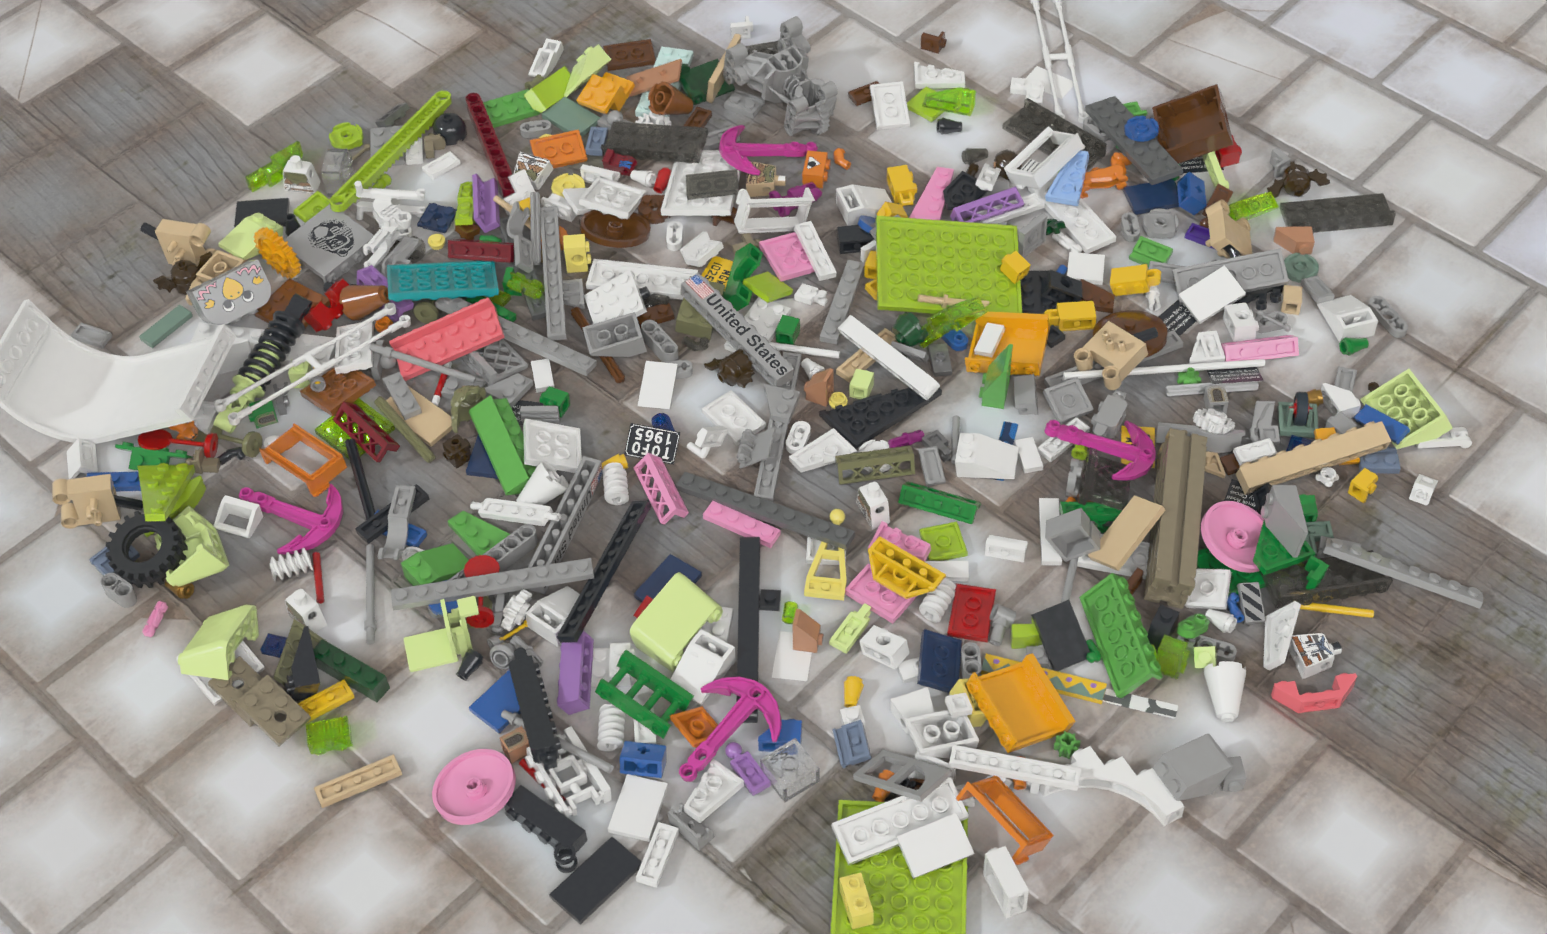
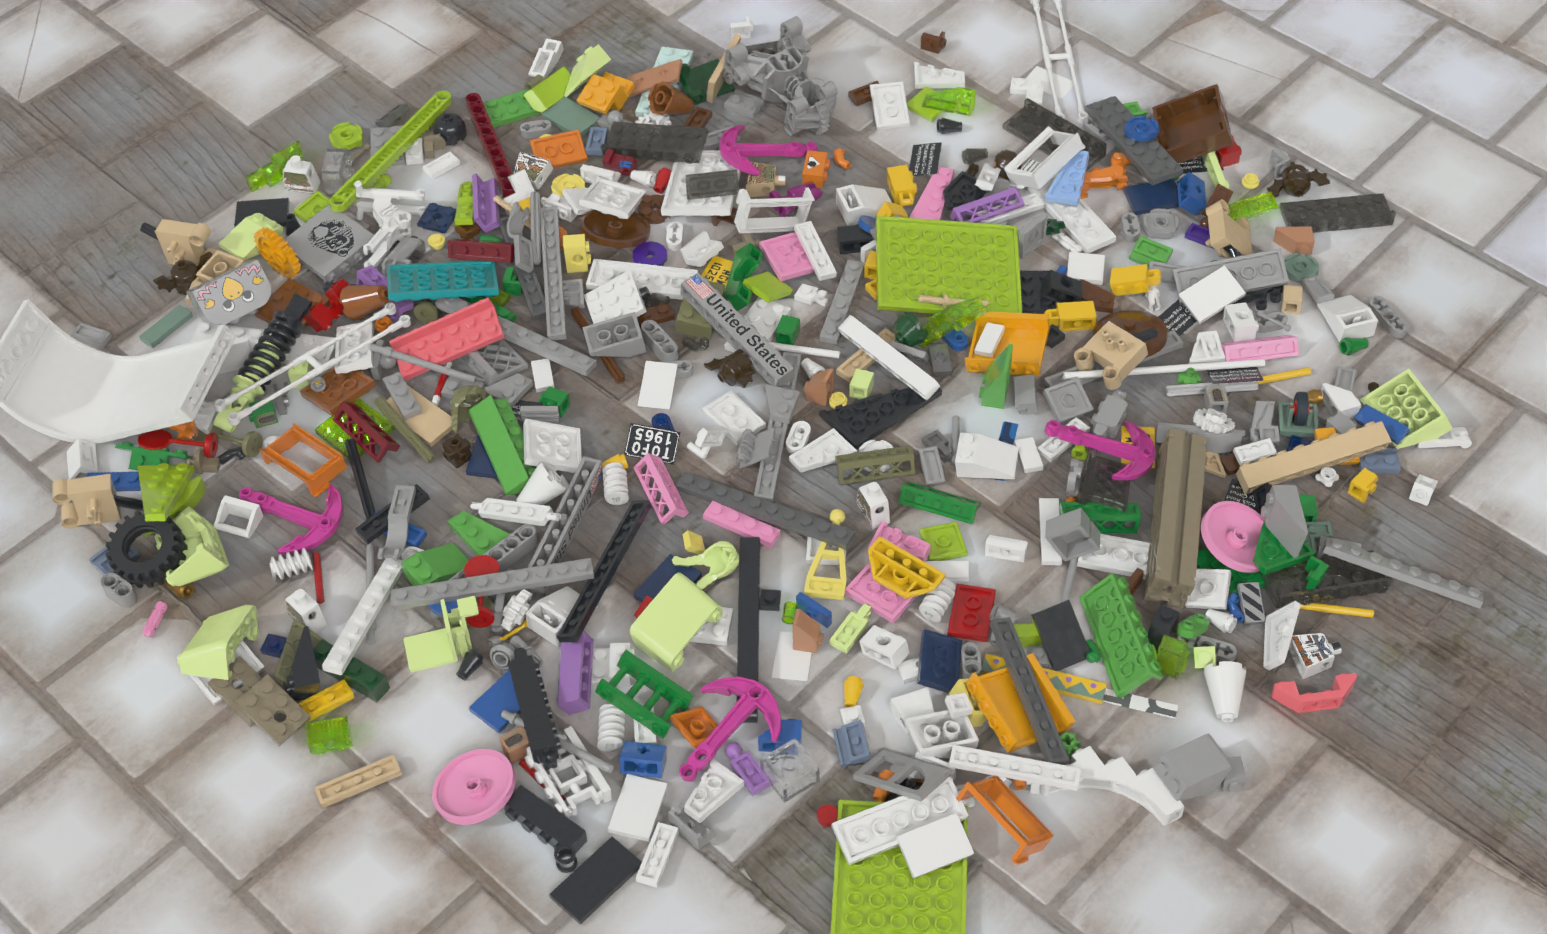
clear neon green hinge [506,272,545,300] -> none
reddish brown tile [603,39,656,71] -> none
white slope [670,629,736,705] -> none
light yellow brick [840,873,874,929] -> none
magenta axle [888,429,924,448] -> none
white window [983,846,1029,919] -> none
yellow brick [1000,251,1031,284] -> none
tan tile [1088,495,1165,571] -> none
none -> white plate [322,558,404,675]
none -> dark purple tile [632,241,668,266]
none -> yellowish green hair [672,541,739,590]
none -> light yellow plate [682,530,705,555]
none -> blue plate [796,592,832,629]
none -> red tile [817,804,838,827]
none -> black sticker [909,142,942,176]
none -> dark grey plate [990,617,1070,765]
none -> light yellow plate [1242,173,1259,189]
none -> yellow bar [1258,367,1311,384]

